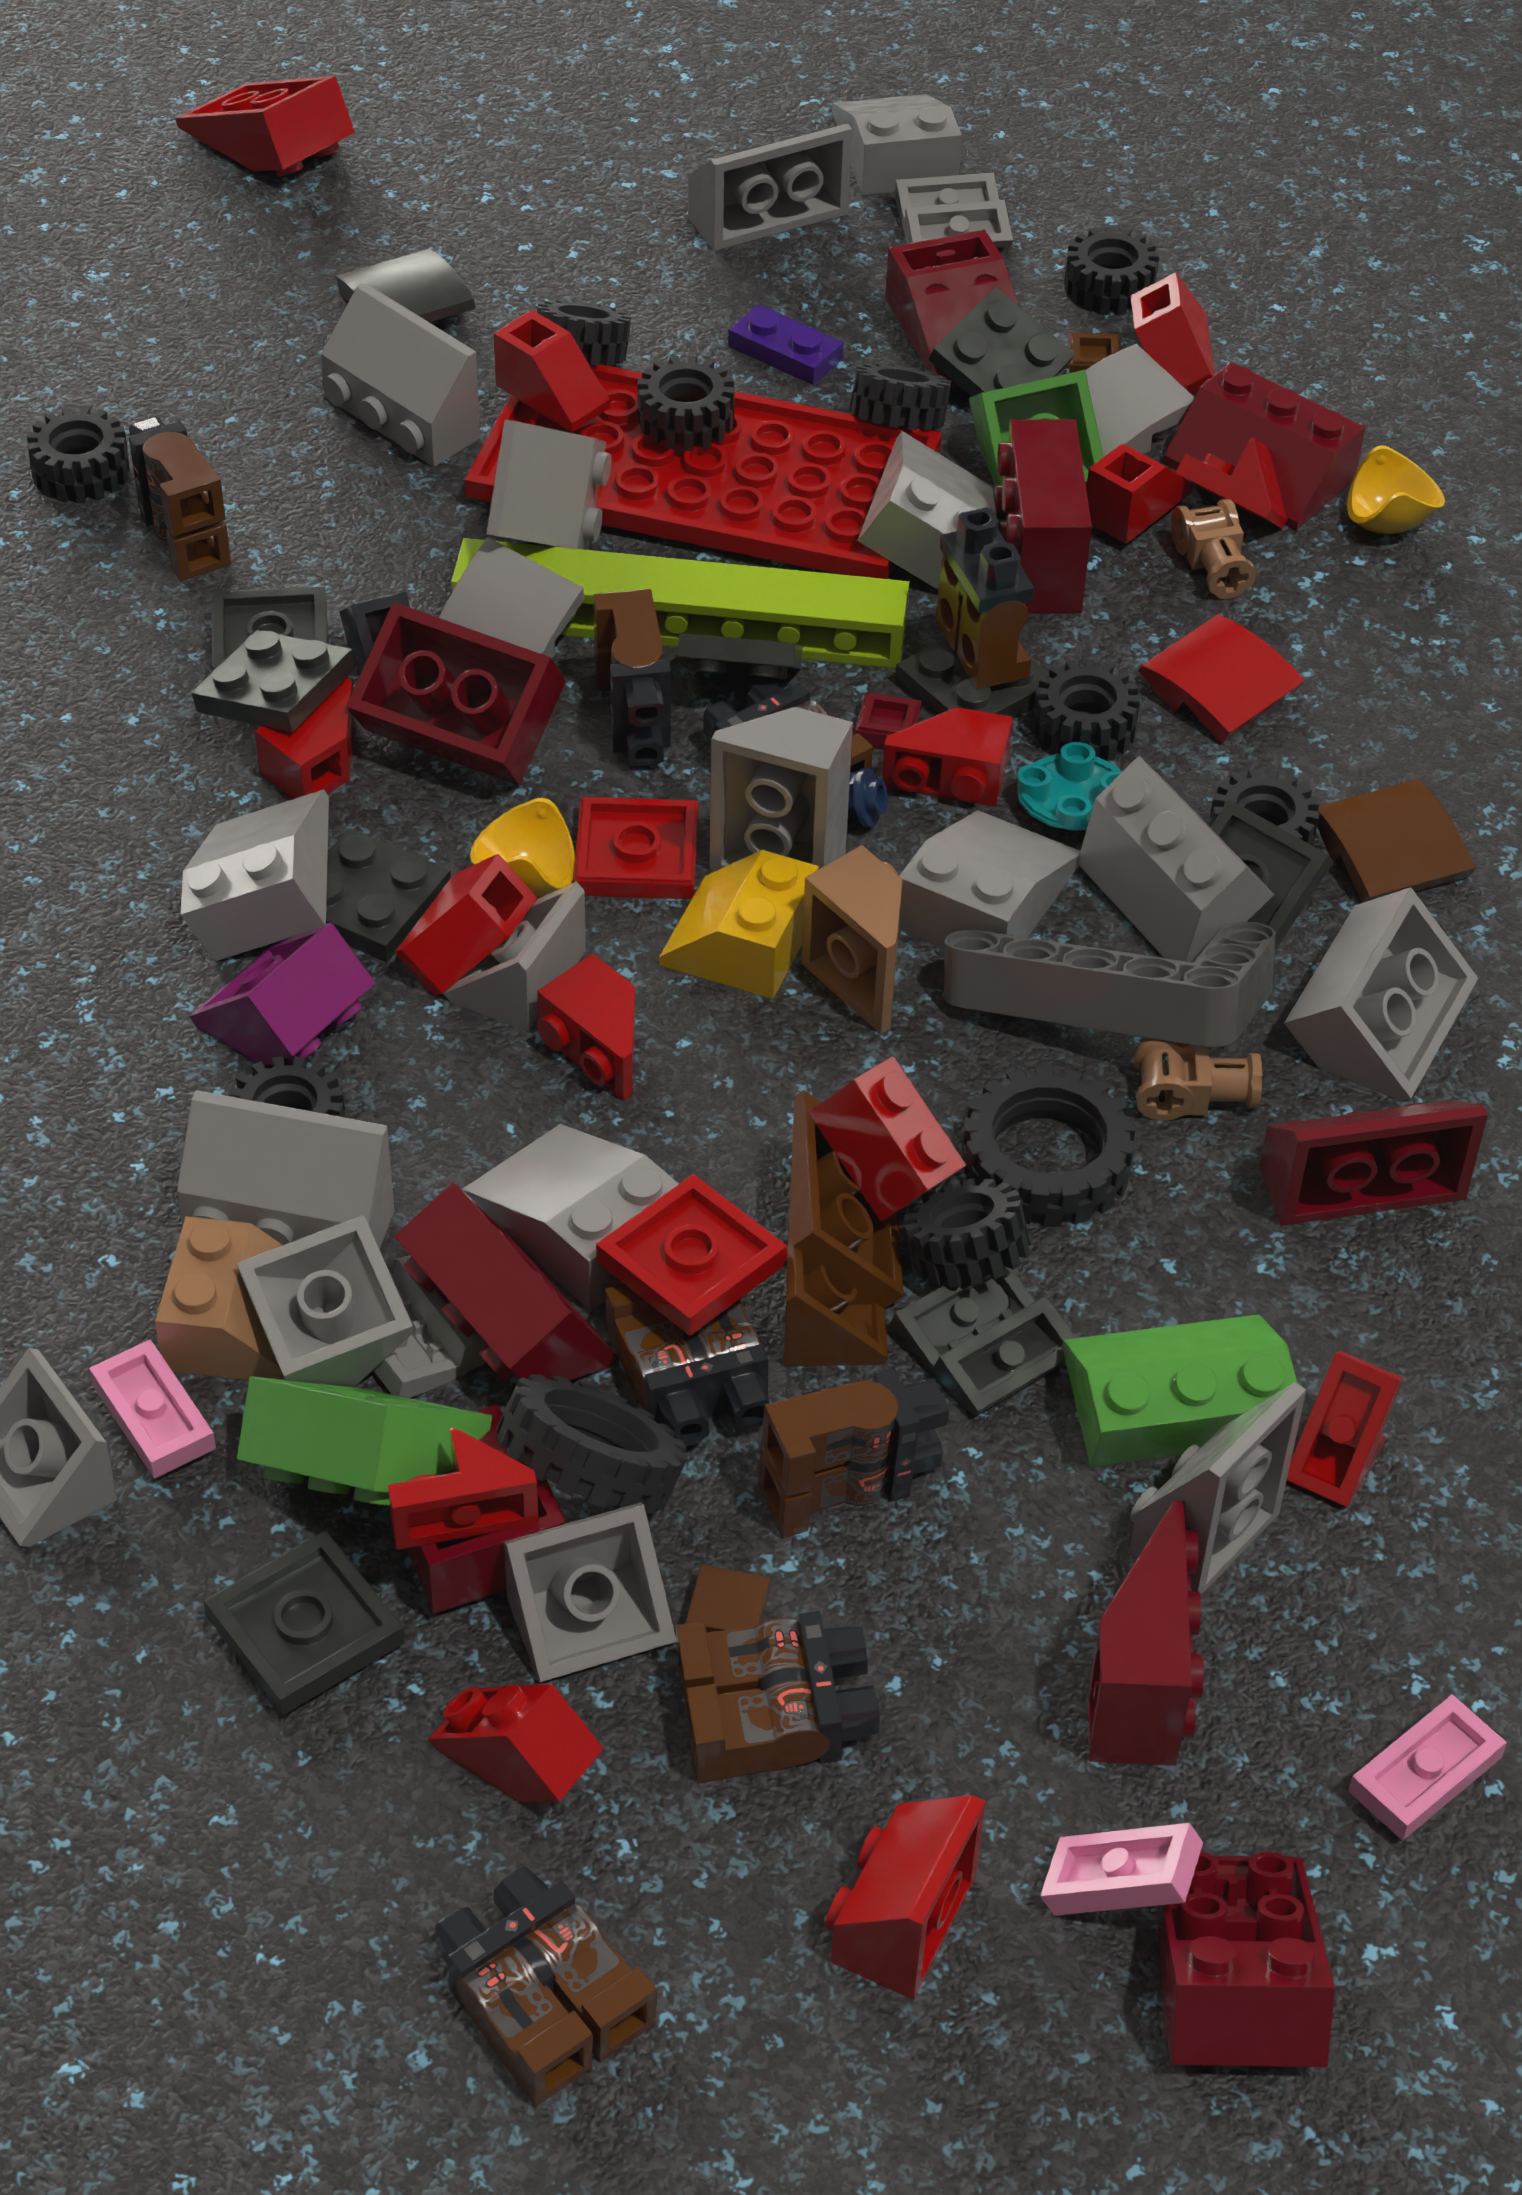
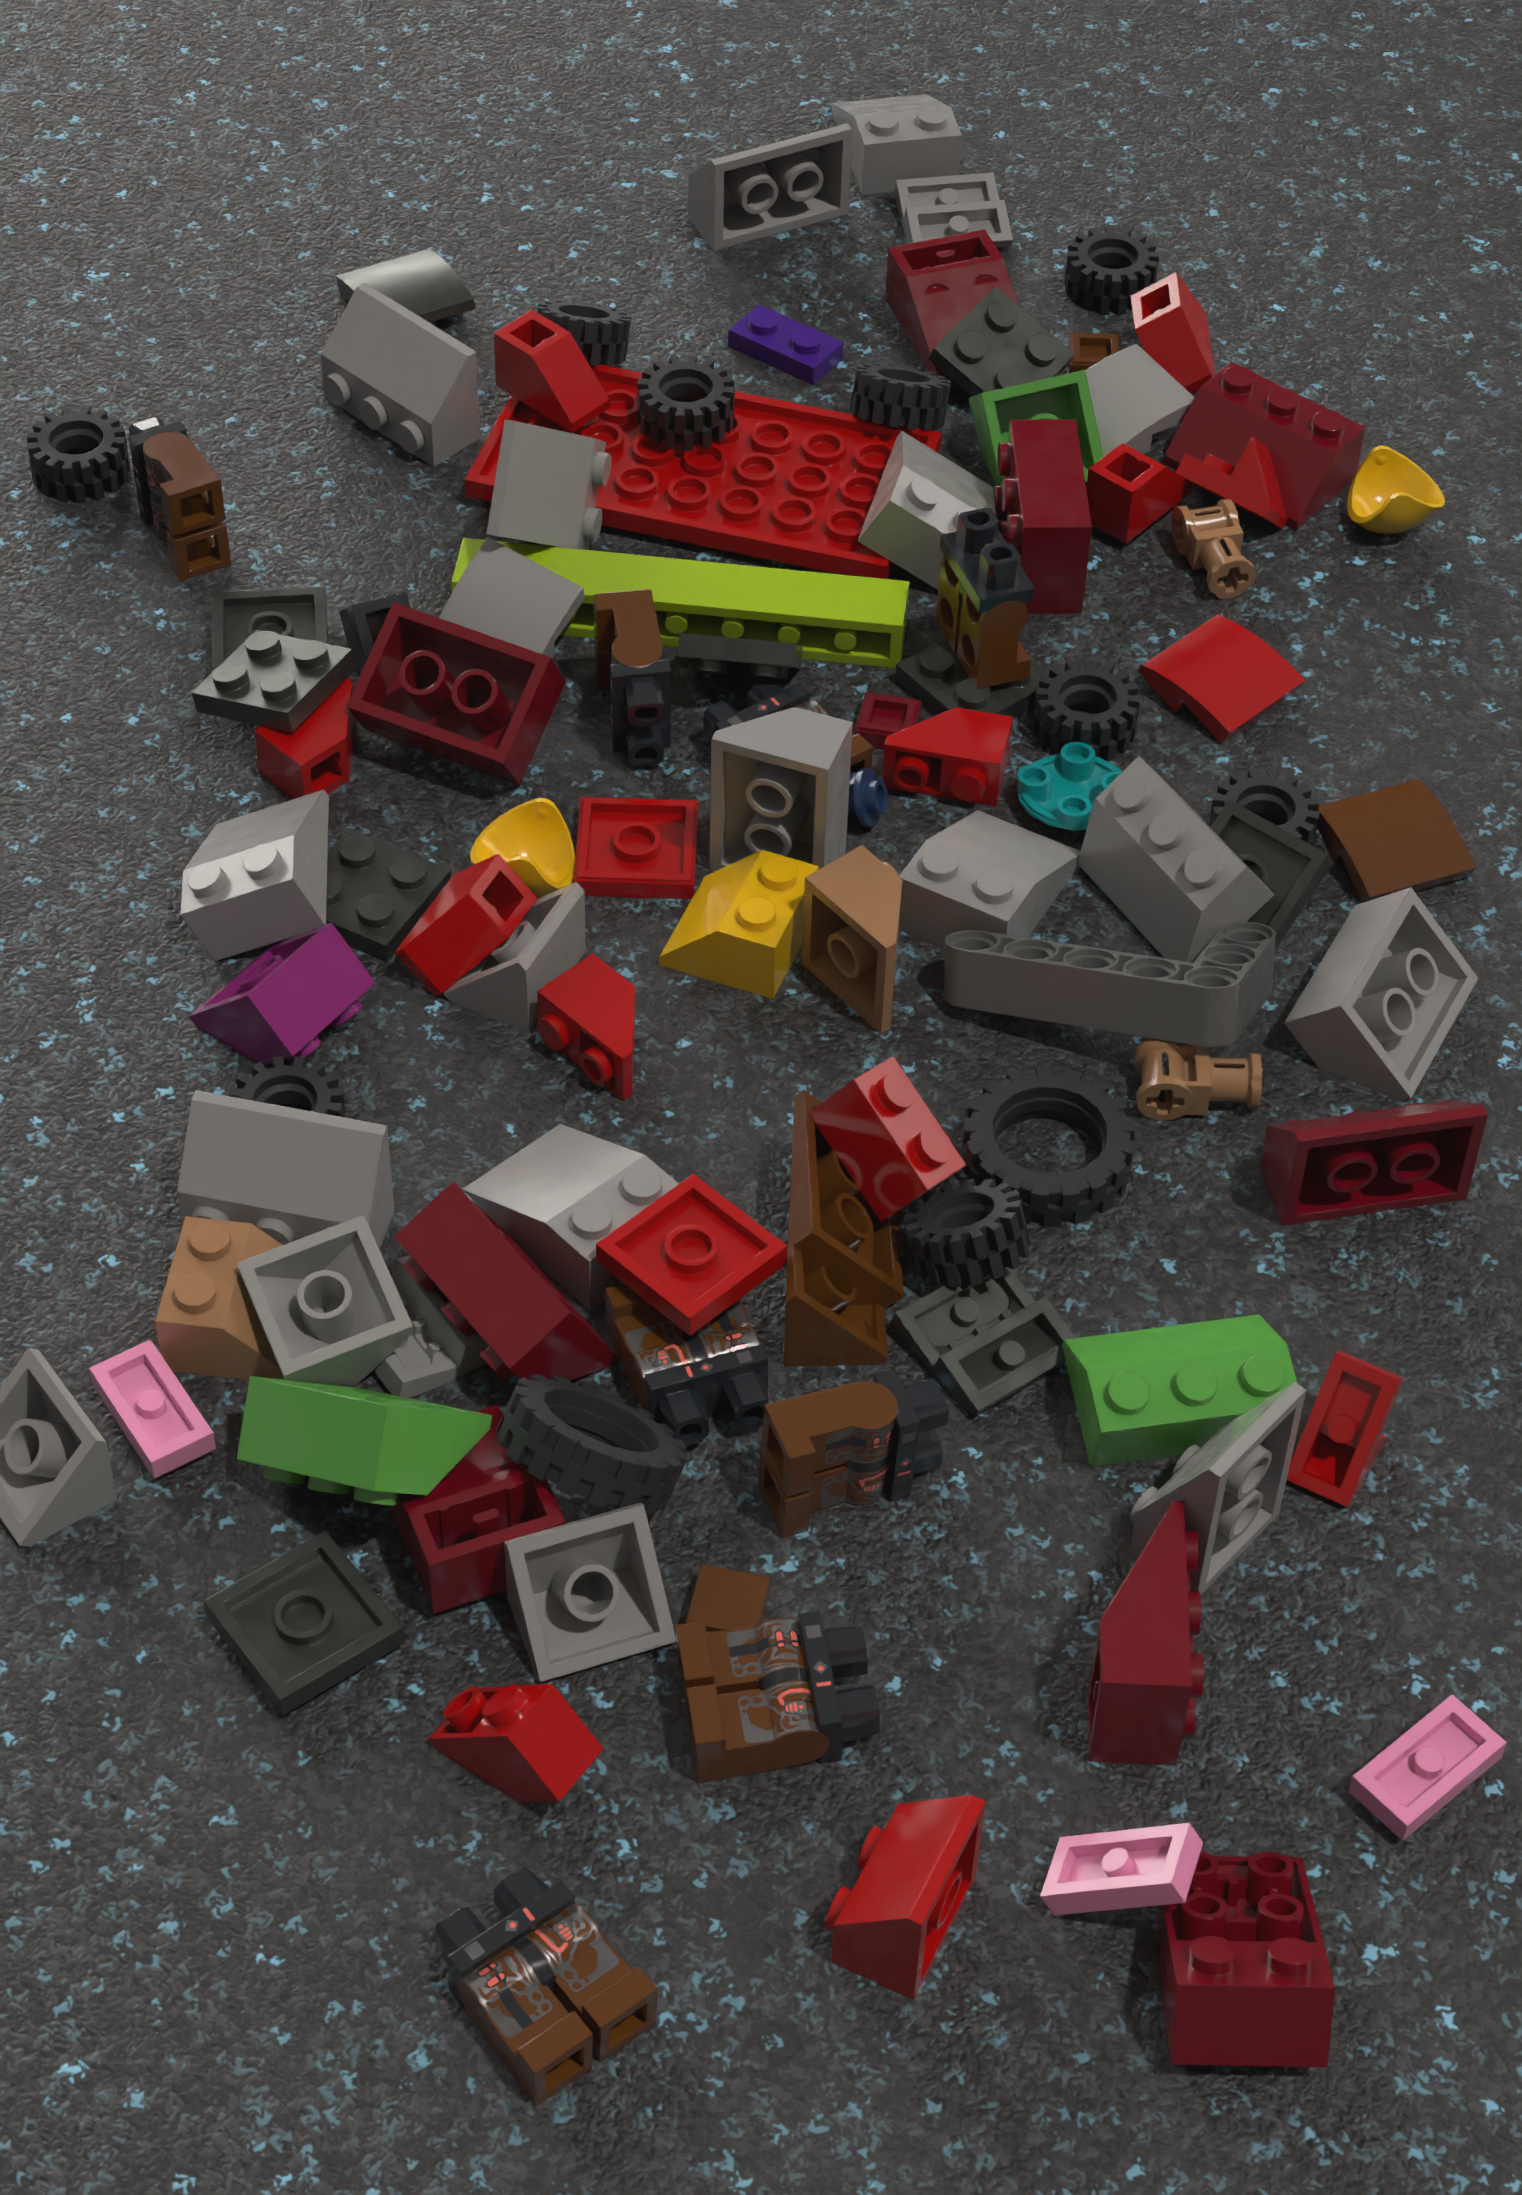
red slope [175,76,355,176] -> none
red slope [388,1428,539,1550] -> none

